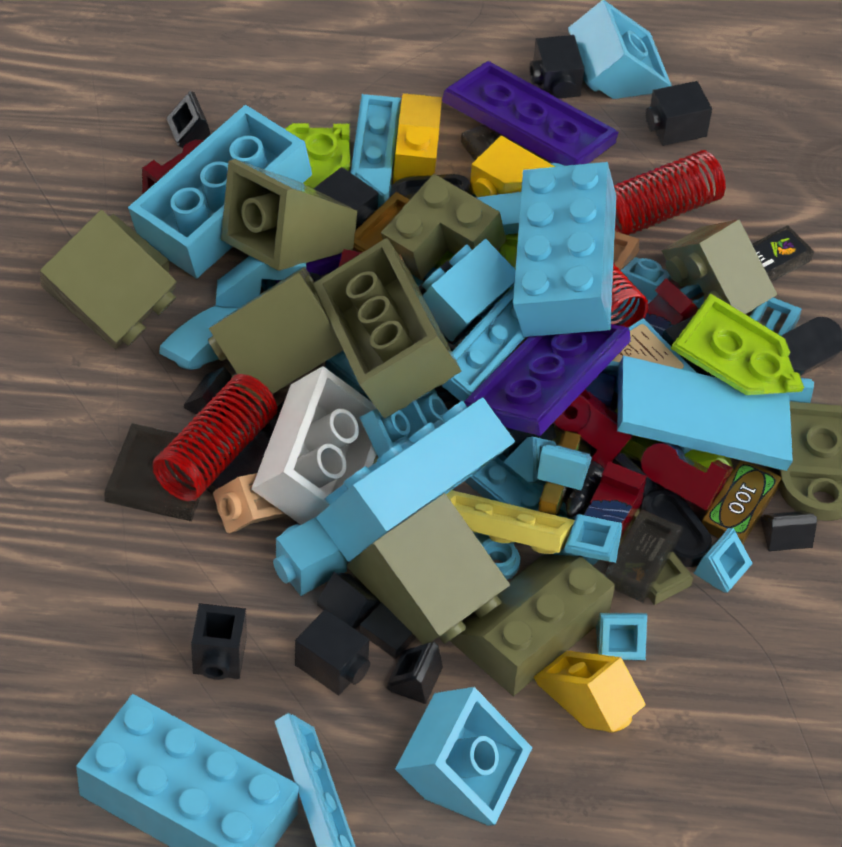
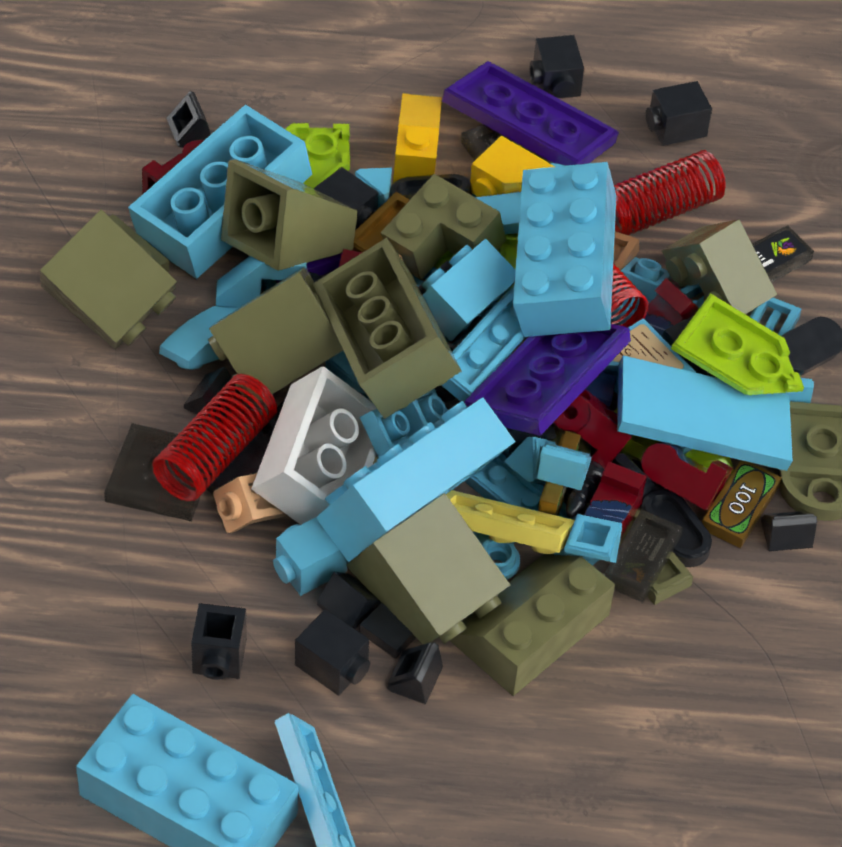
medium azure tile [351,94,401,181] -> none
medium azure slope [395,687,532,826] -> none
yellow slope [534,650,646,733] -> none
medium azure slope [568,0,672,99] -> none
medium azure slope [596,613,647,660] -> none
medium azure slope [694,528,753,593] -> none

